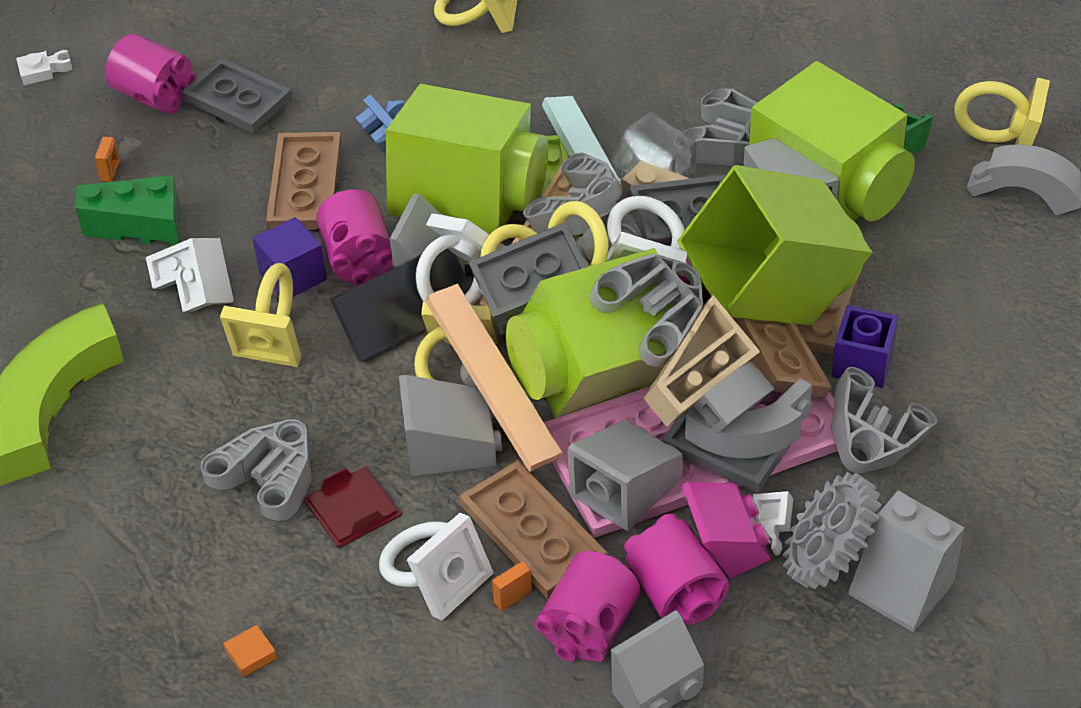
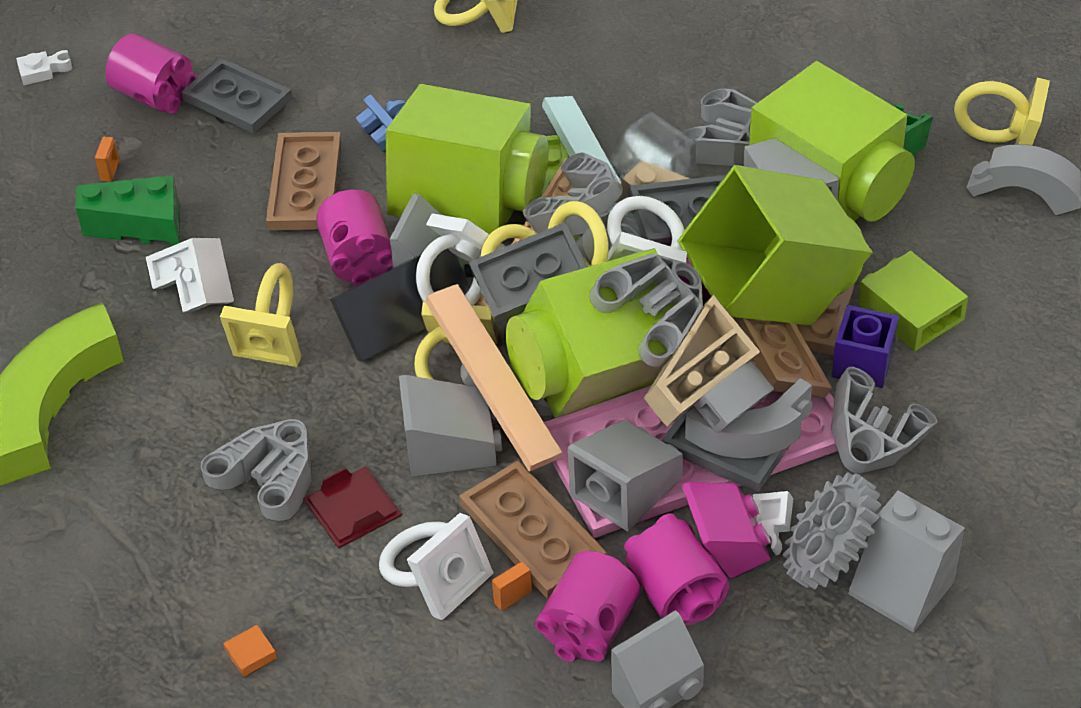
dark purple head [252,217,327,297] -> none
none -> lime brick [858,251,968,352]

